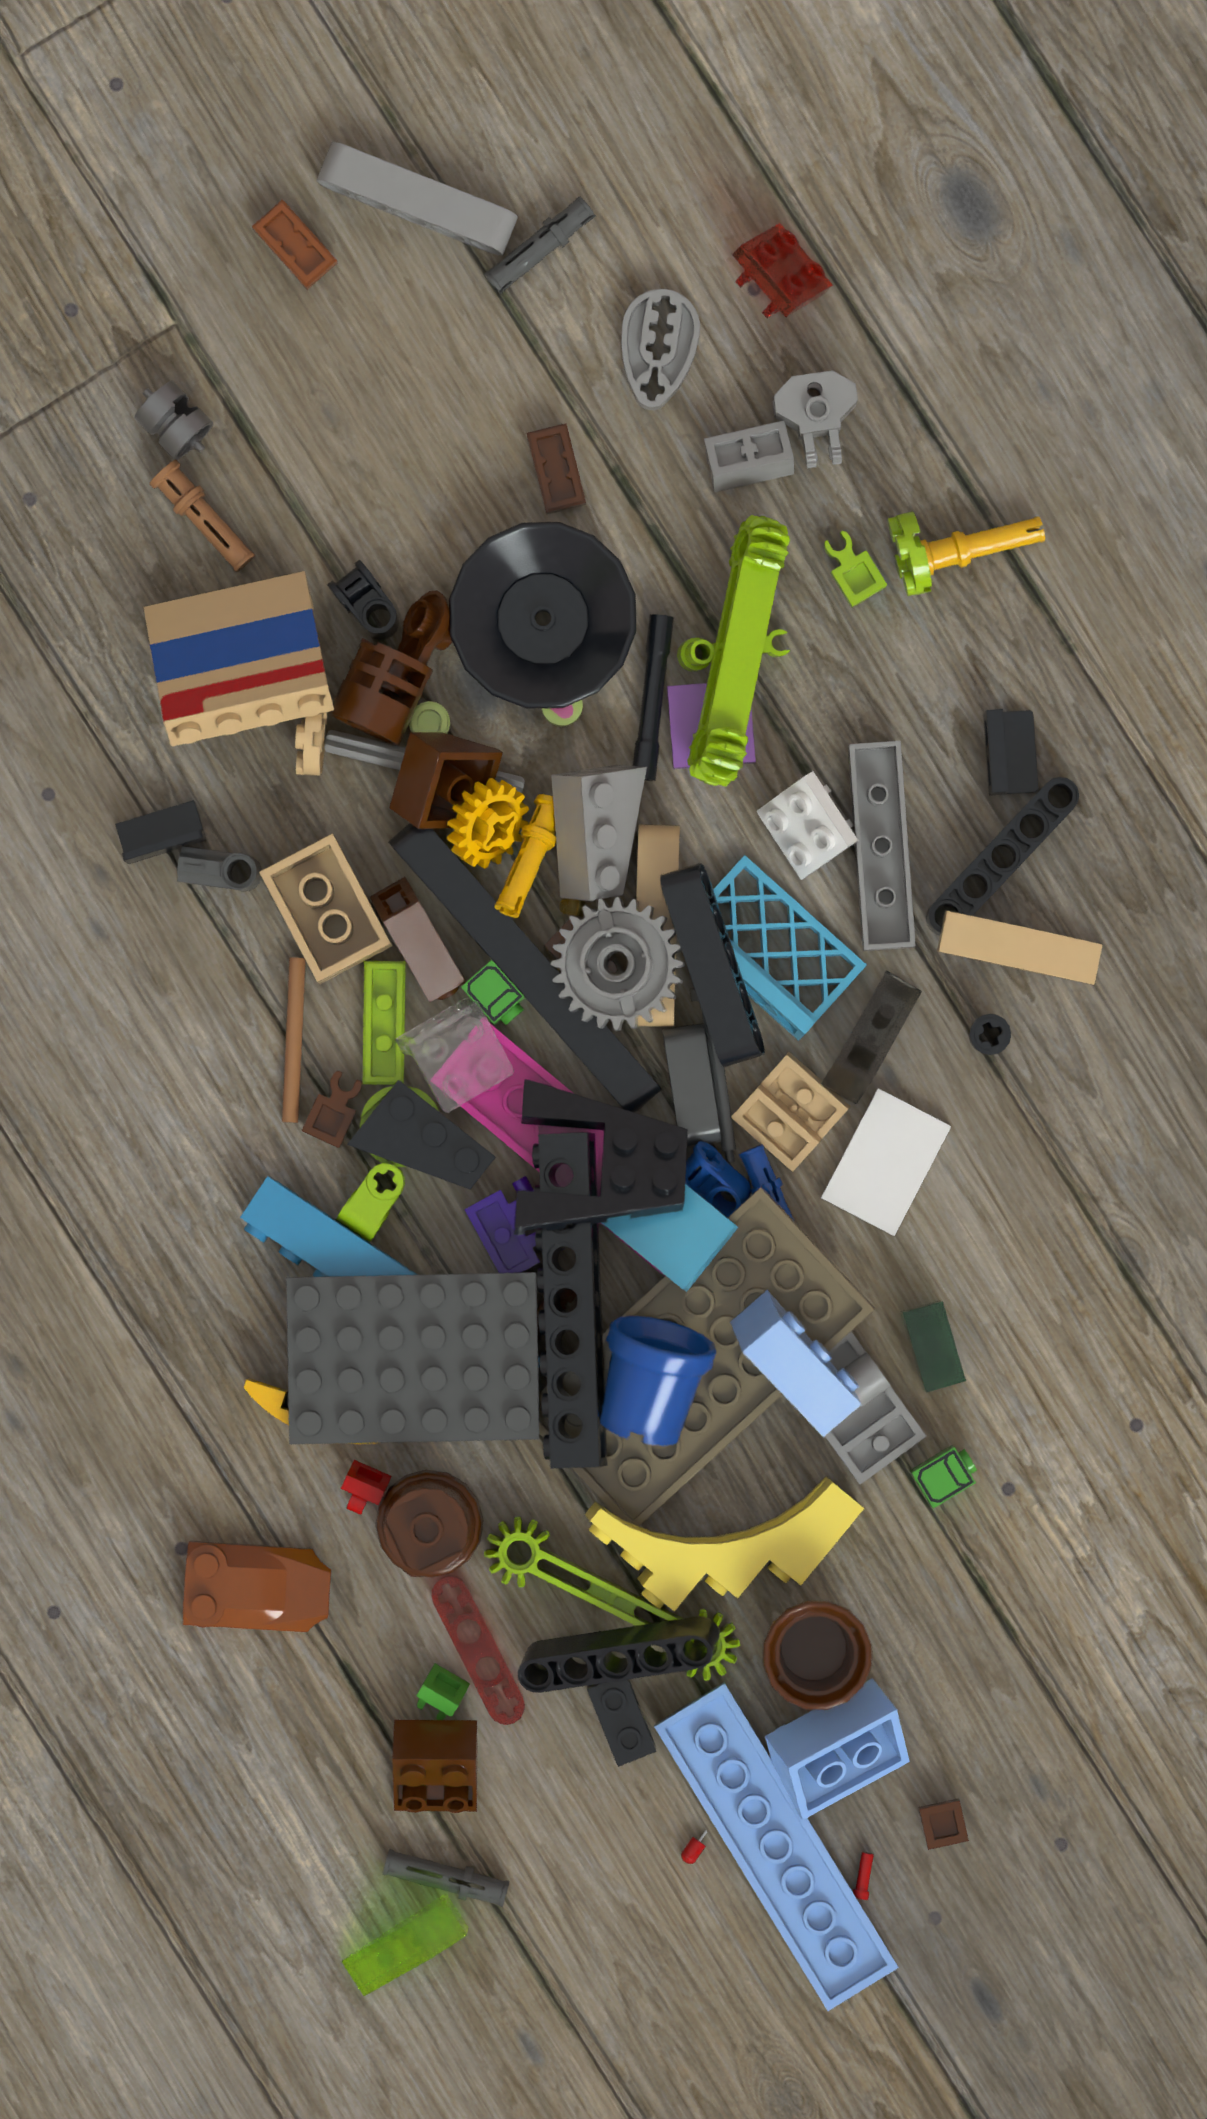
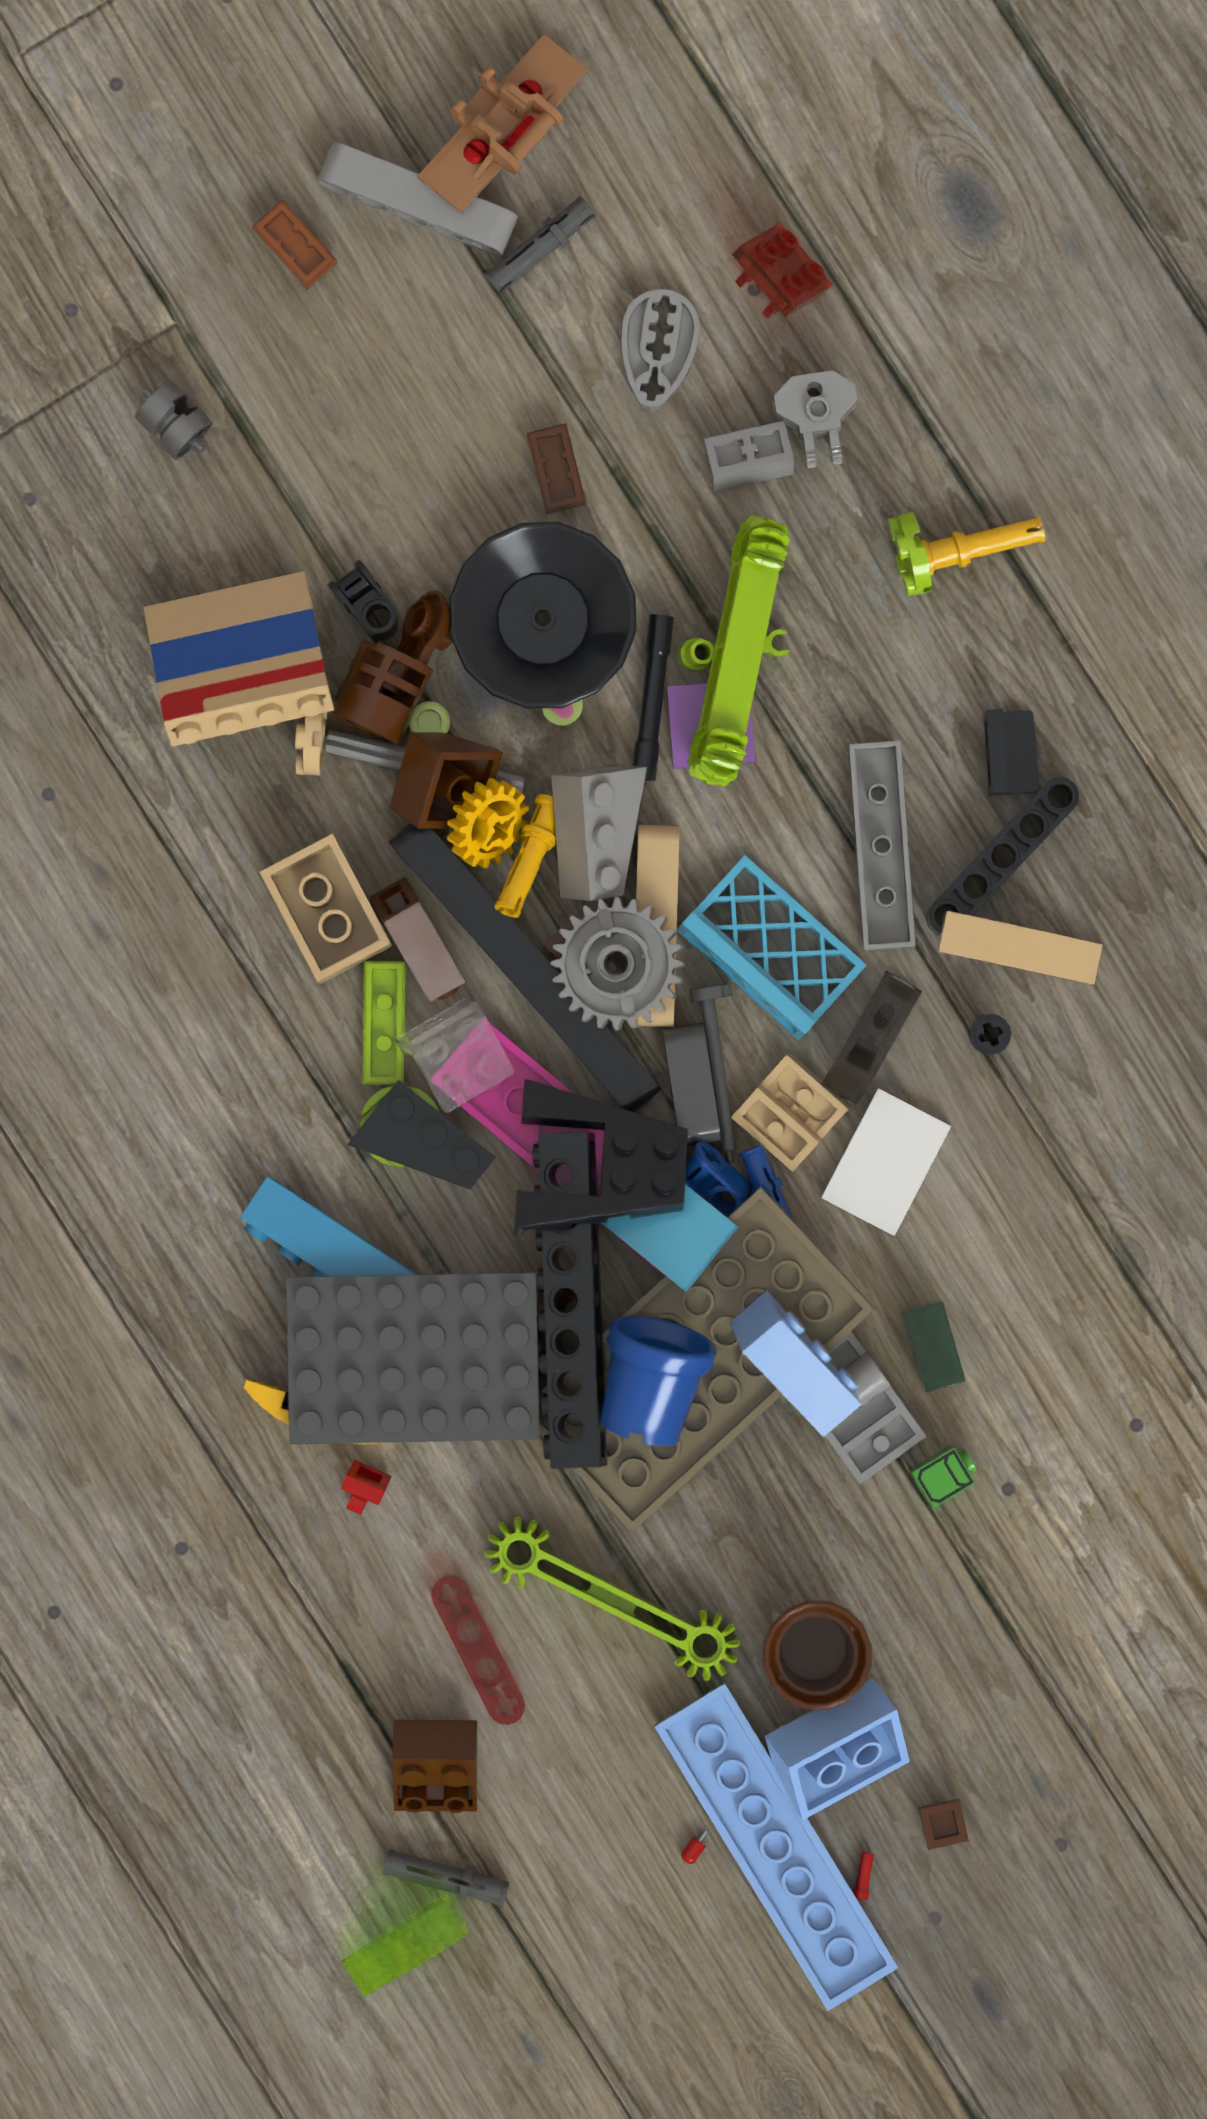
black panel [115,800,207,864] -> none
medium nougat pin [149,460,255,572] -> none
dark grey piece [177,846,262,892] -> none
dark orange slope [183,1541,331,1632] -> none
medium nougat bar [282,957,306,1123] -> none
reddish brown plate [302,1070,362,1148] -> none
lime piece [336,1163,405,1243] -> none
reddish brown piece [375,1469,484,1578] -> none
bright green tile [416,1663,470,1720] -> none
bright green brick [461,960,525,1026] -> none
dark purple plate [464,1176,565,1273] -> none
black beam [517,1616,720,1693] -> none
clear yellow piece [559,898,596,917] -> none
light yellow arch [585,1477,864,1611] -> none
black brick [587,1679,656,1767] -> none
black beam [660,863,765,1067] -> none
white plate [756,771,859,880] -> none
lime plate [824,531,888,608] -> none
none -> medium nougat piece [417,34,588,214]

